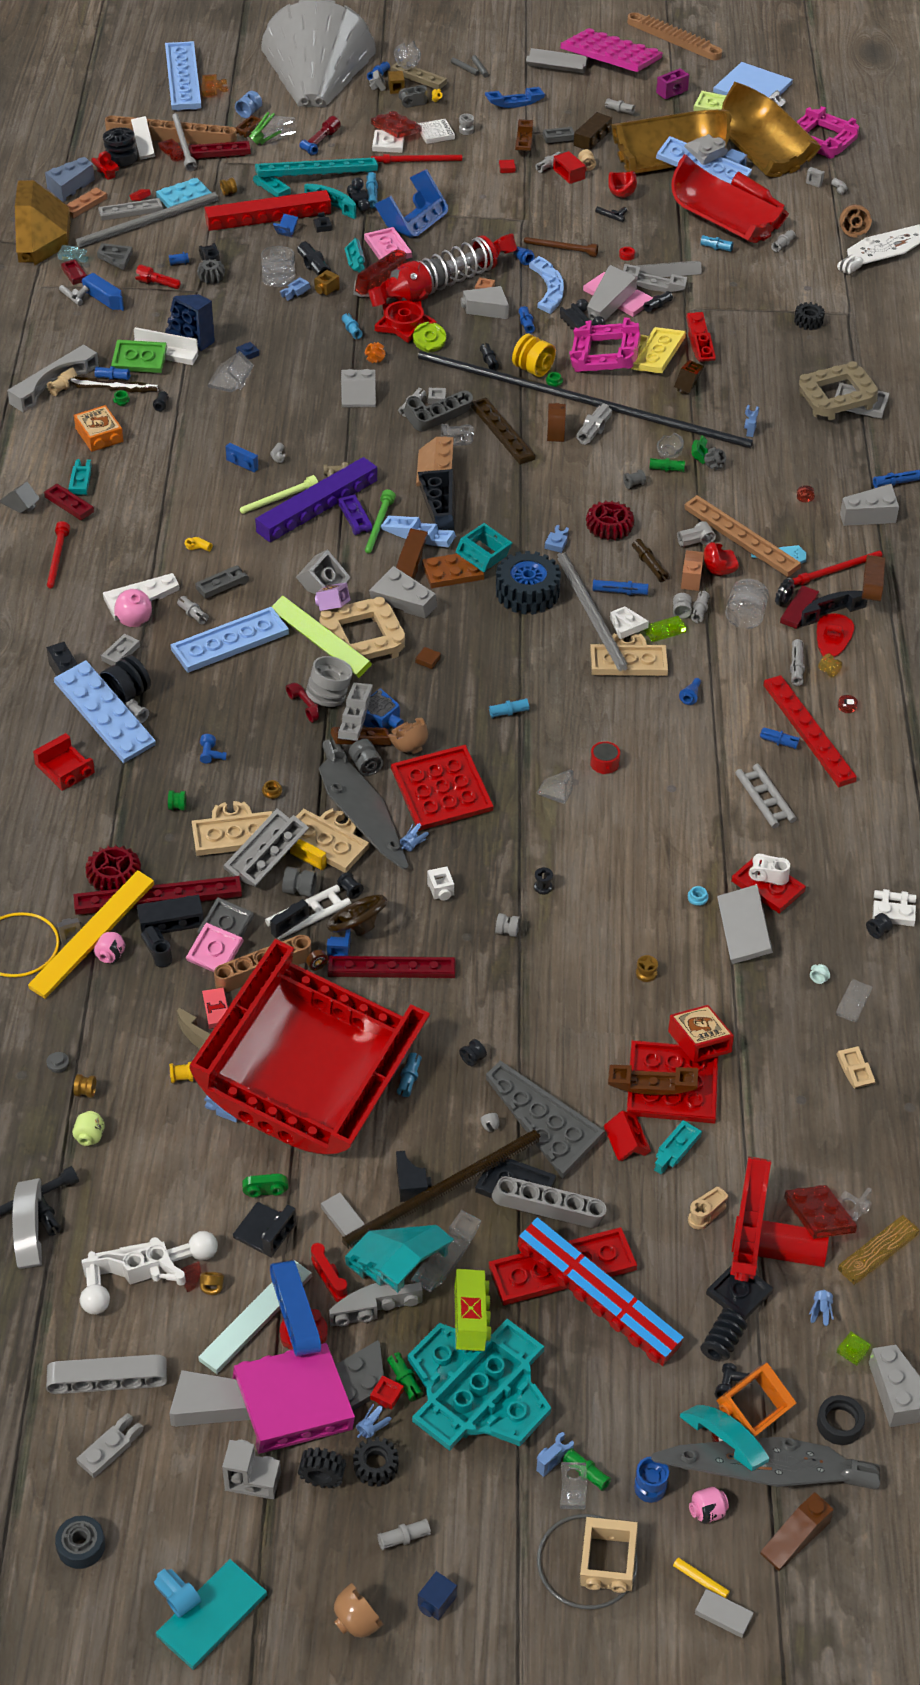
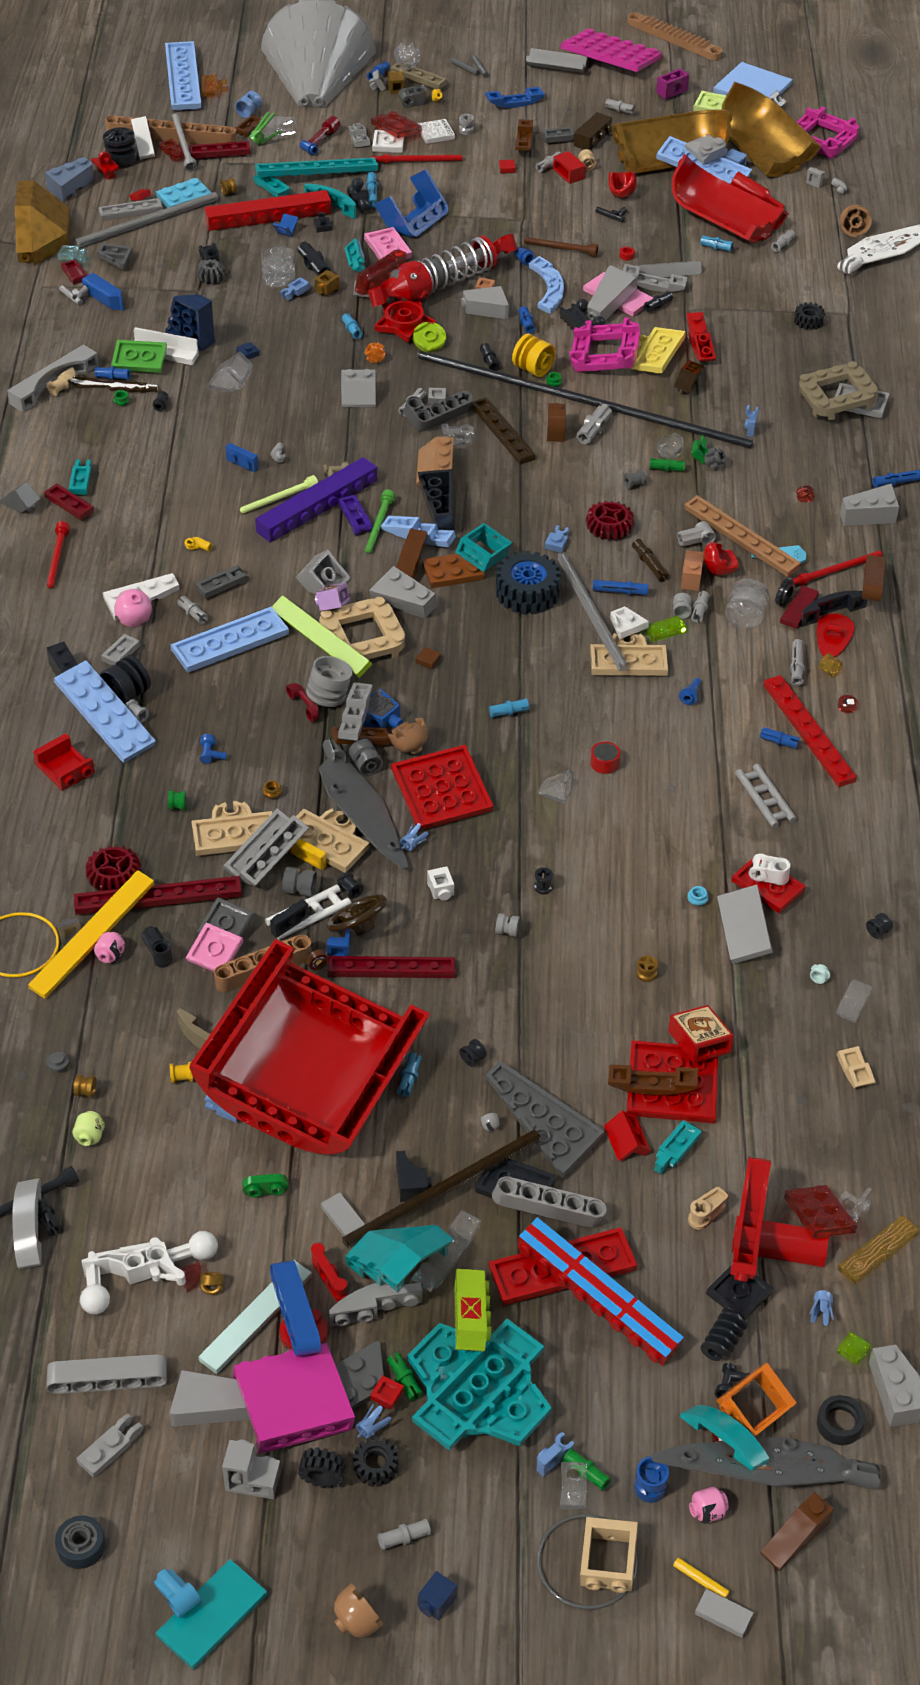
nougat plate [67,188,108,218] -> none
brick [74,405,124,452] -> none
red piece [135,264,181,289] -> none
black brick [137,895,204,934] -> none
blue pin [169,252,189,265] -> none
coral tile [202,988,228,1029] -> none
black bracket [233,1202,296,1258] -> none
white plate [872,889,916,926] -> none
none -> light grey slope [348,123,370,147]

